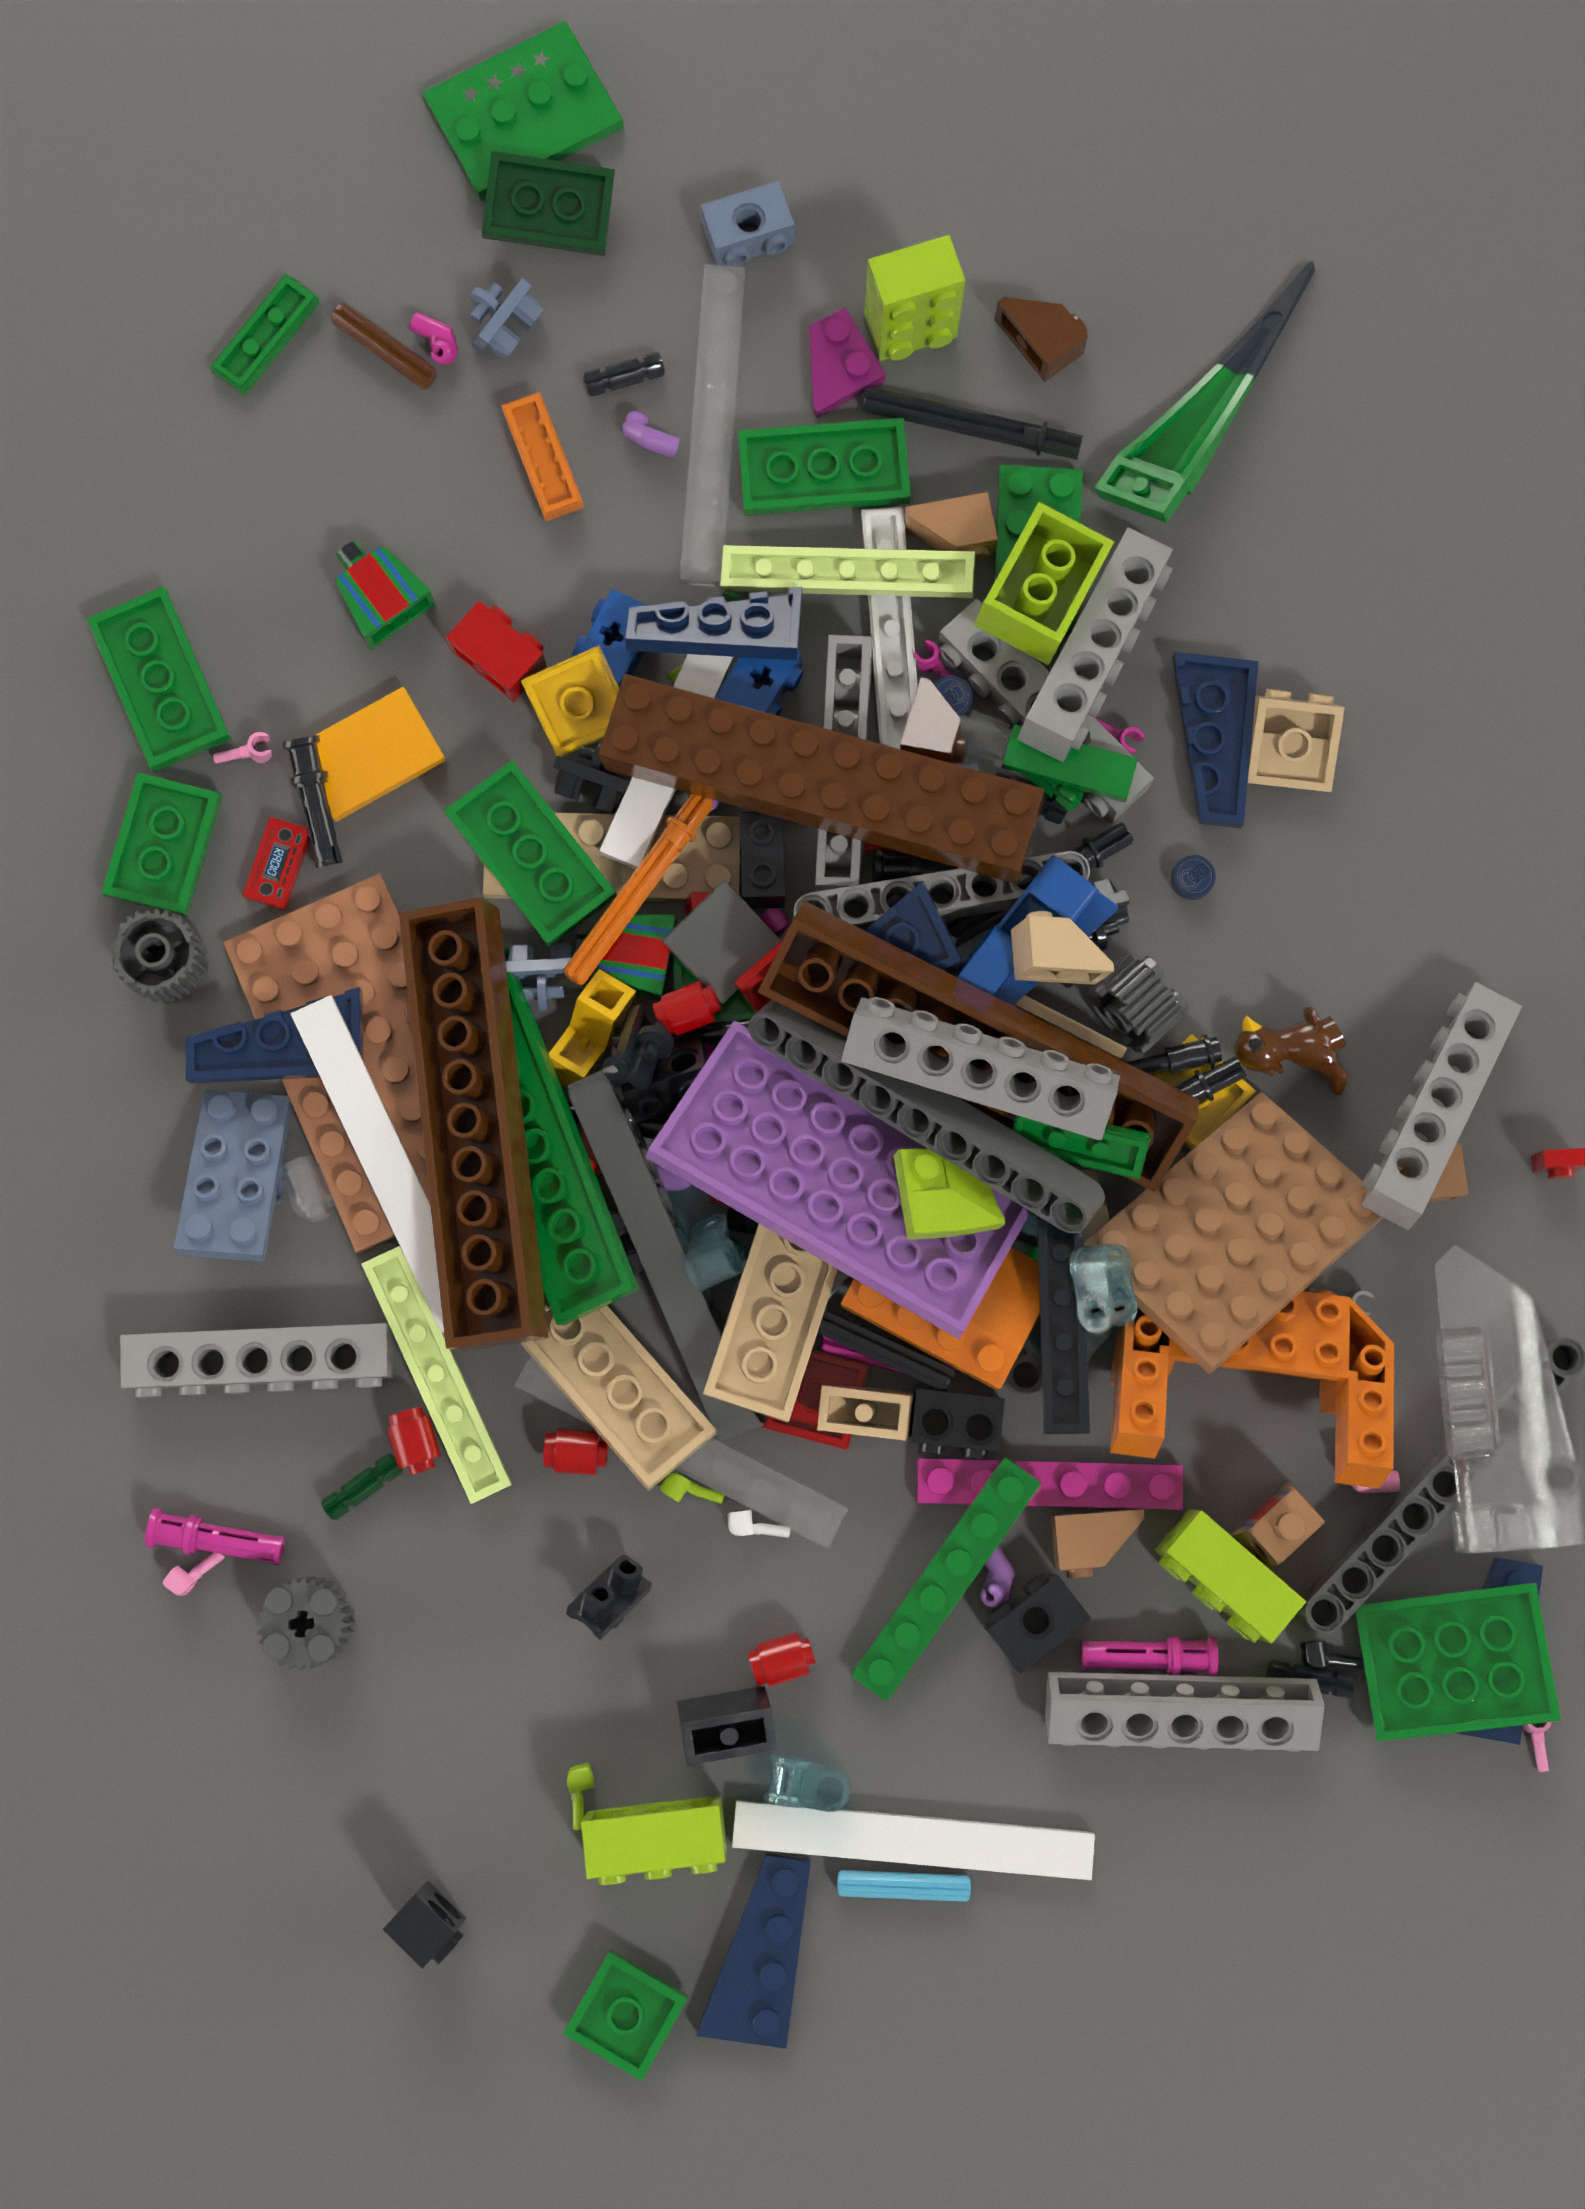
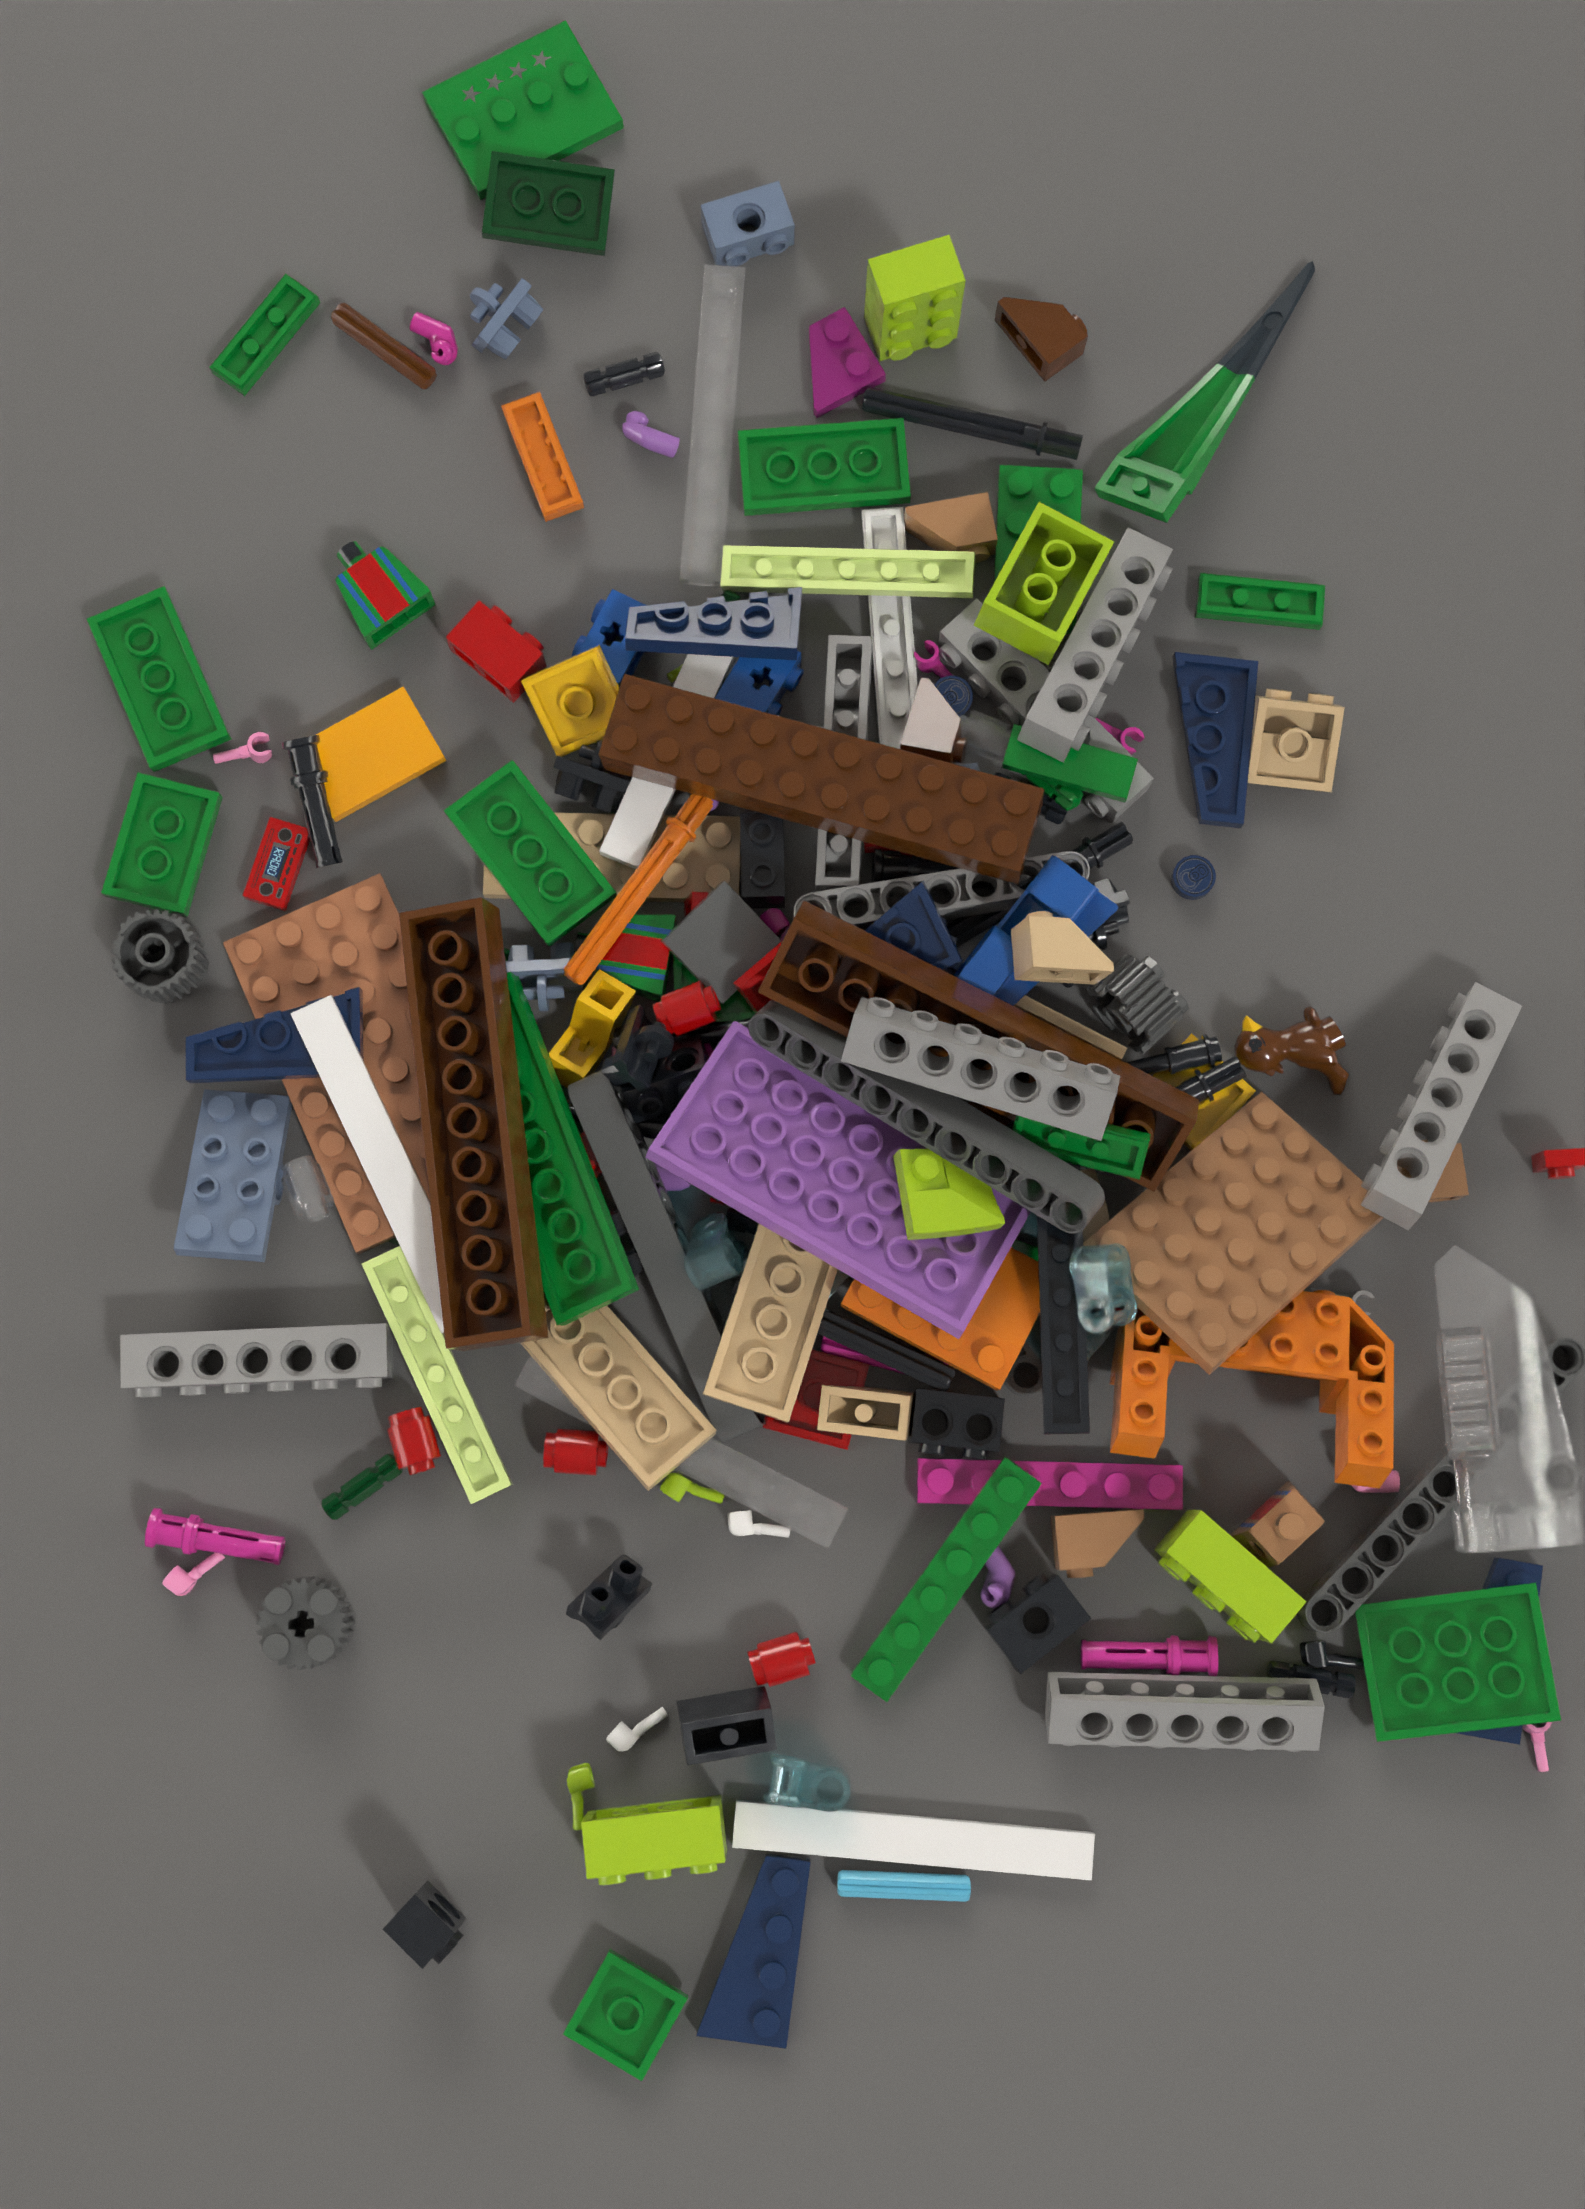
none -> white hand [606,1707,668,1752]
none -> green tile [1195,573,1326,630]

